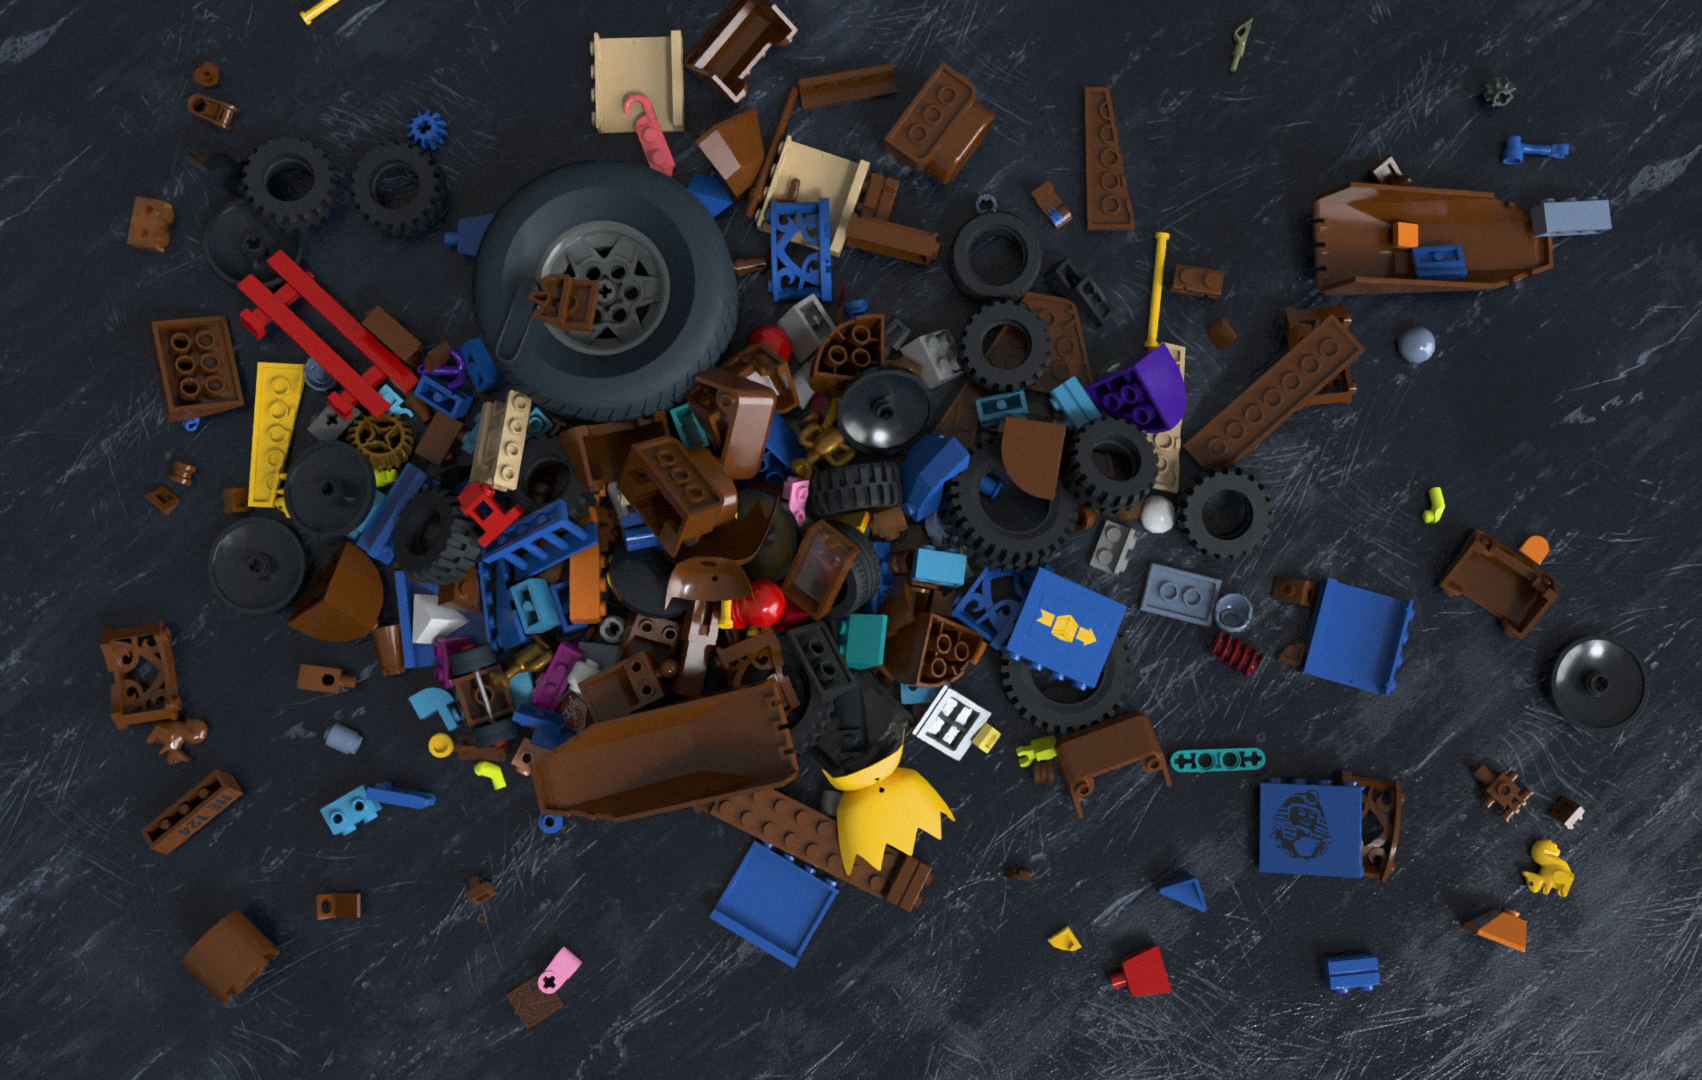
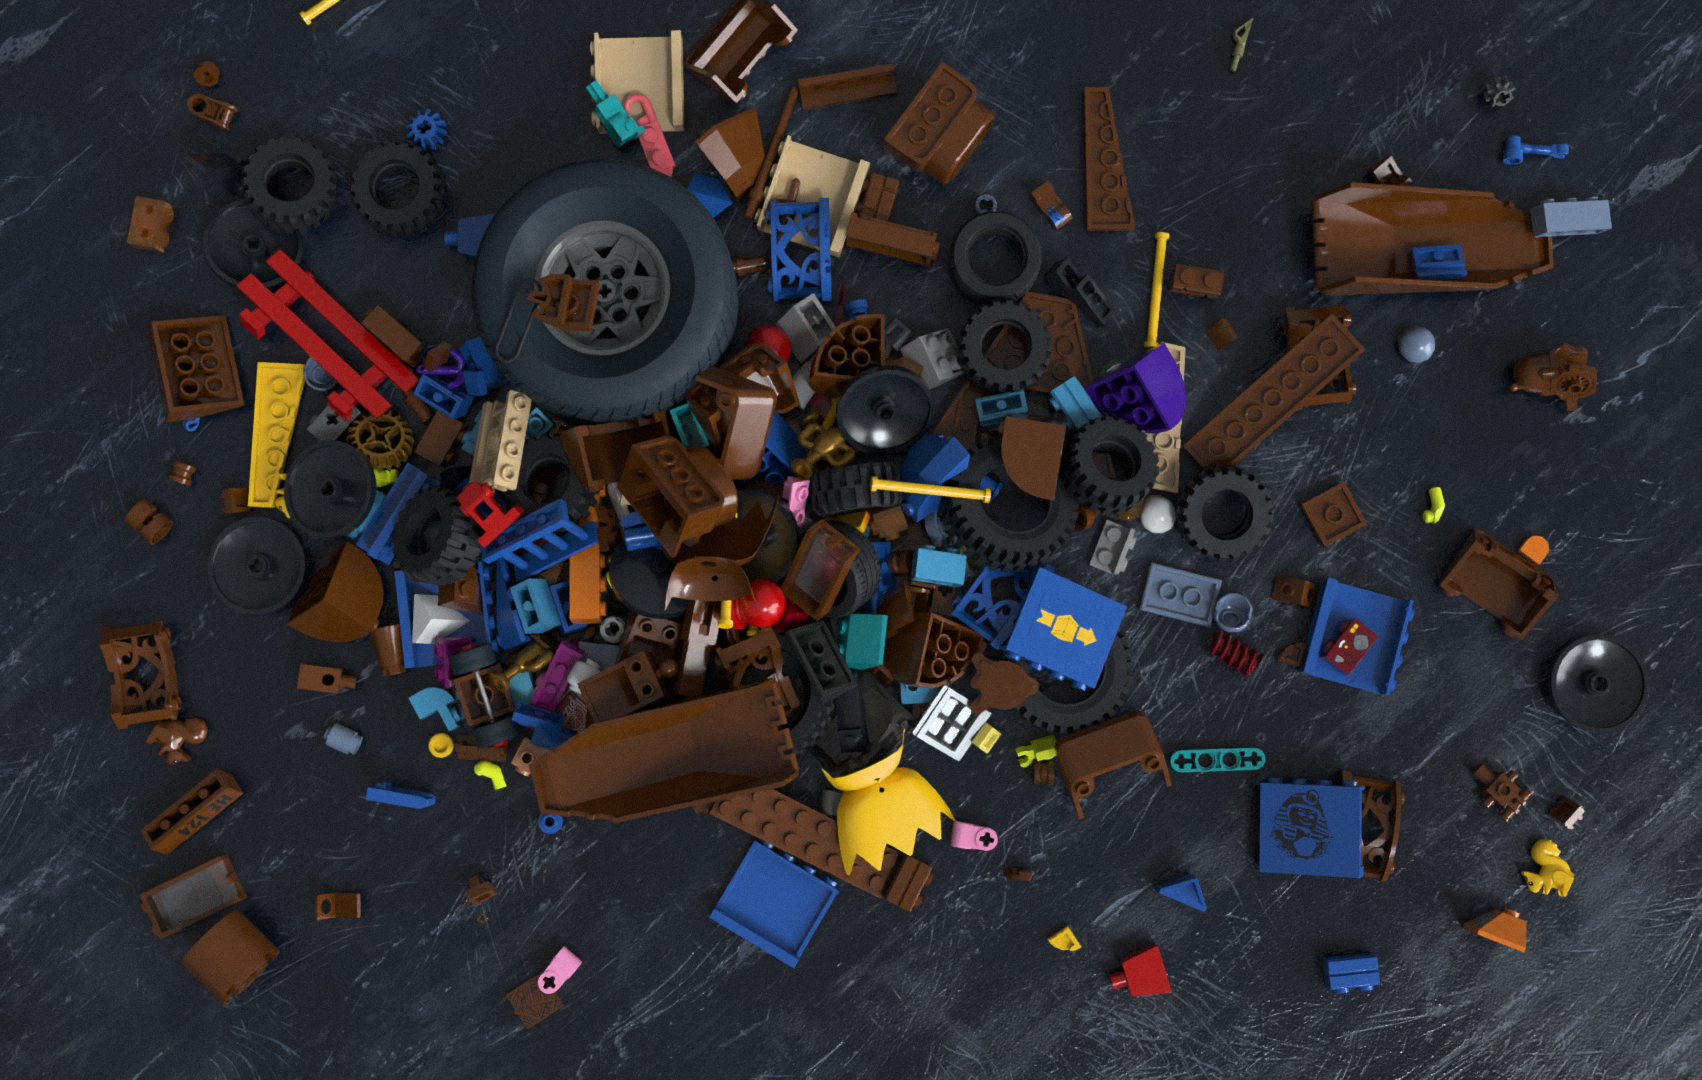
reddish brown slope [145,485,181,517] -> none
dark azure brick [320,784,382,836] -> none
medium azure plate [378,384,414,422] -> none
orange tile [1393,222,1418,250] -> none
none -> reddish brown wheel [124,499,173,545]
none -> clear door [140,854,248,940]
none -> blue tile [463,369,488,396]
none -> teal piece [585,80,645,147]
none -> yellow bar [870,476,991,503]
none -> bright pink piece [950,821,998,851]
none -> reddish brown tile [970,652,1039,715]
none -> reddish brown plate [1300,482,1367,547]
none -> dark red brick [1320,618,1379,675]
none -> reddish brown helmet [1509,343,1597,411]

